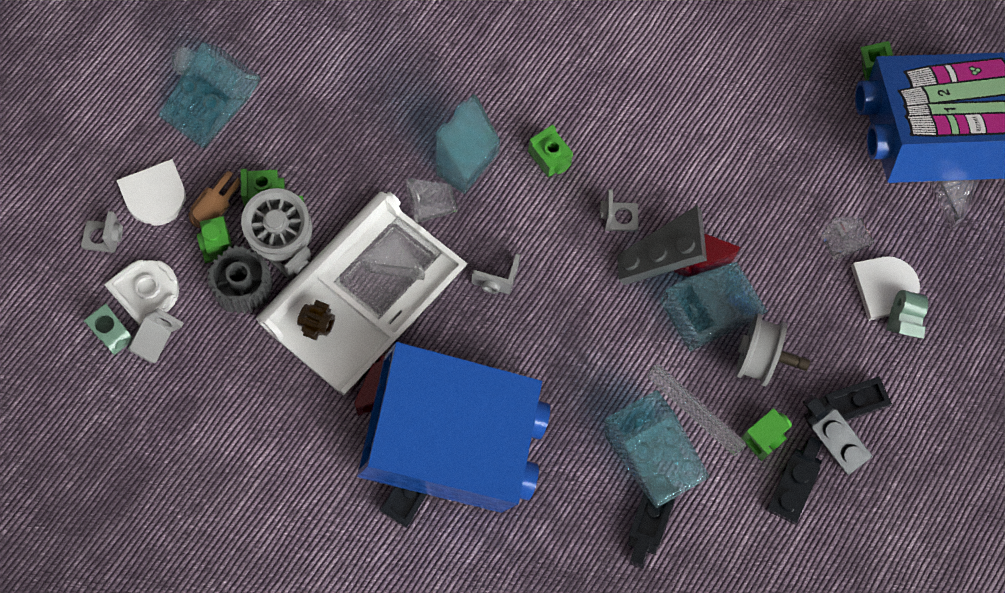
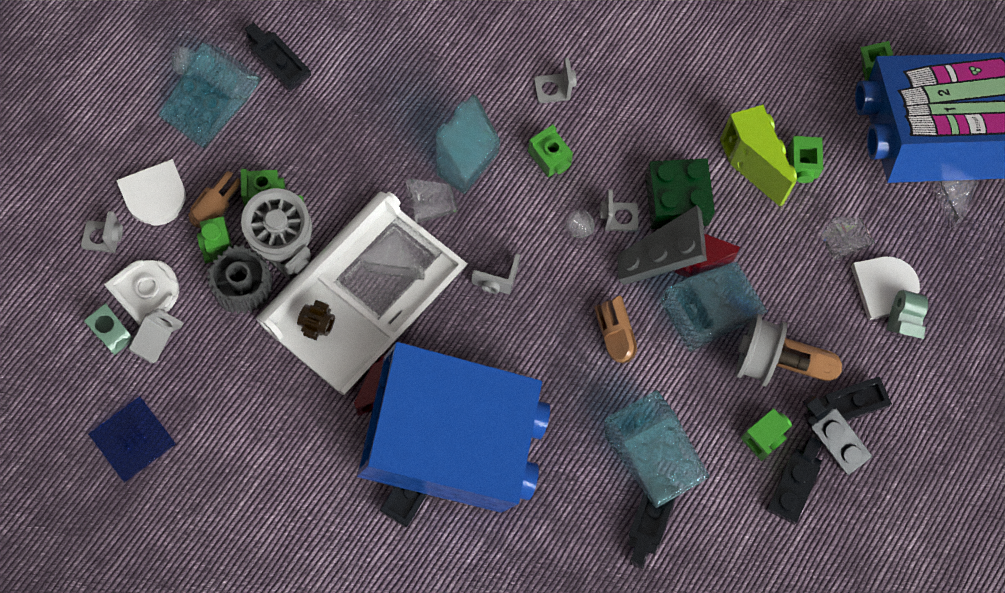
clear axle [647,364,746,456] -> none
none -> clear blue piece [88,396,176,483]
none -> black hinge [245,22,311,92]
none -> light grey bracket [534,58,577,103]
none -> clear plate [564,208,595,238]
none -> medium nougat arm [594,296,637,363]
none -> dark green brick [645,158,715,229]
none -> lime slope [720,105,797,206]
none -> medium nougat arm [776,338,842,381]
none -> bright green brick [787,136,823,183]

